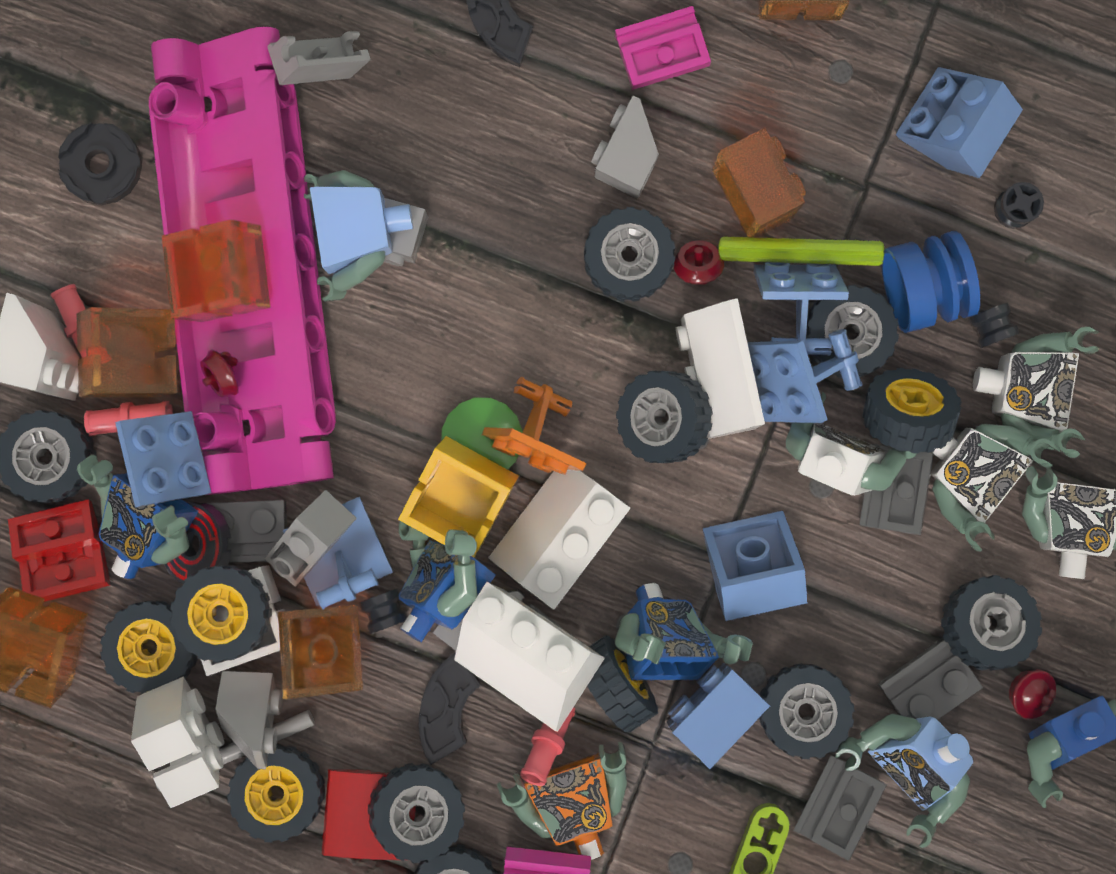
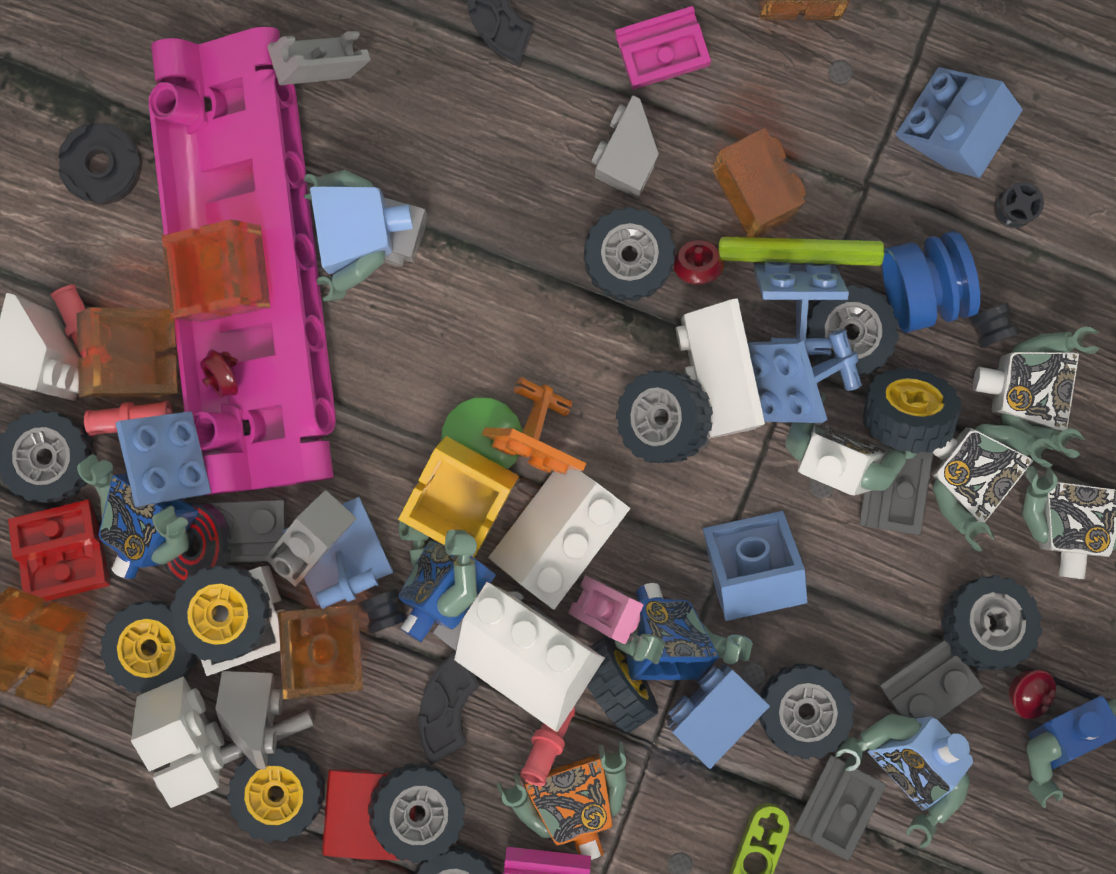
none -> bright pink plate [568,575,644,644]

